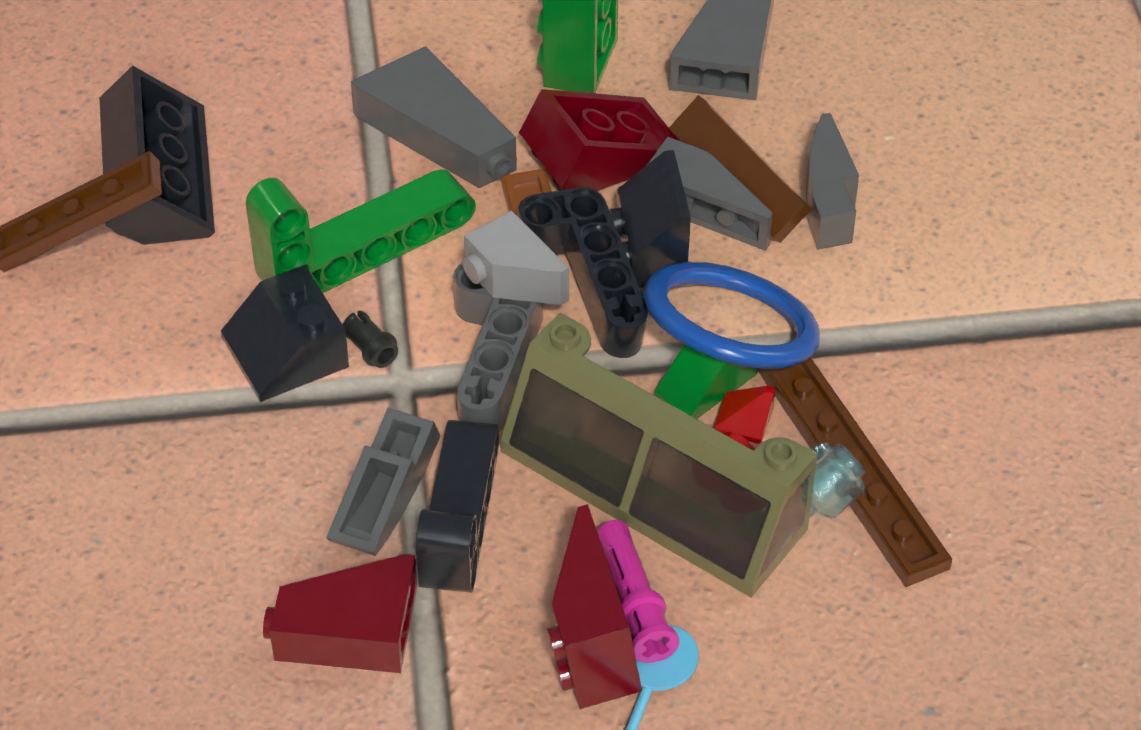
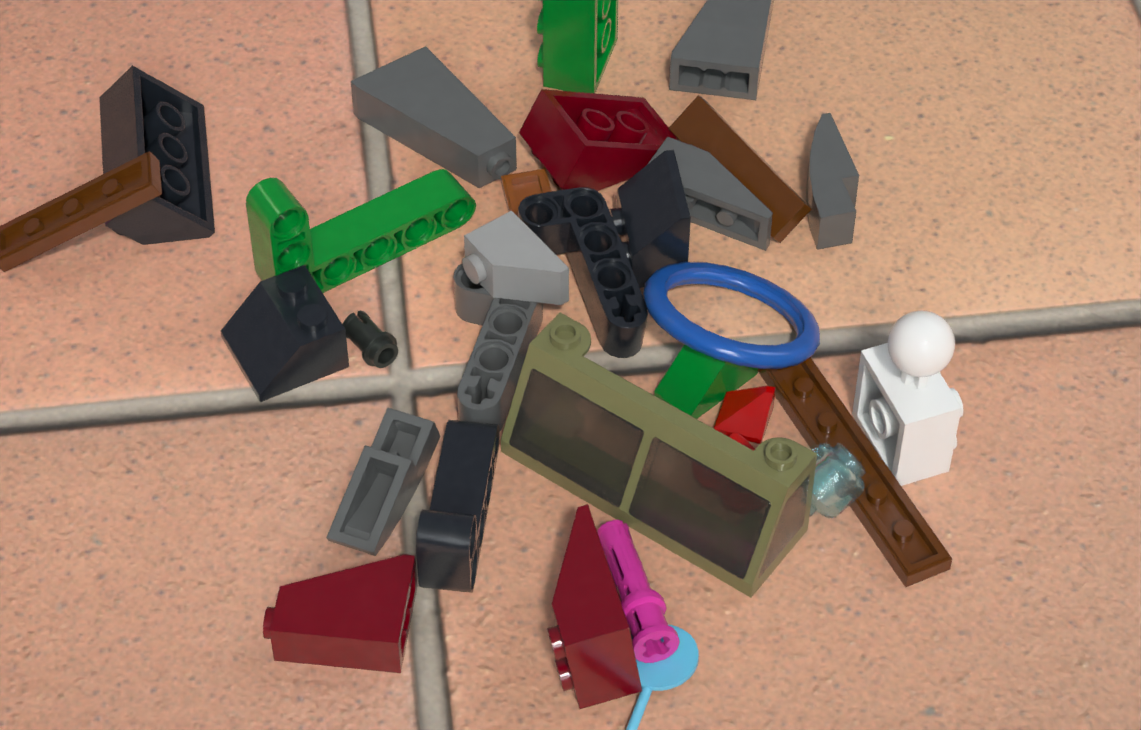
none -> white brick [852,311,963,486]

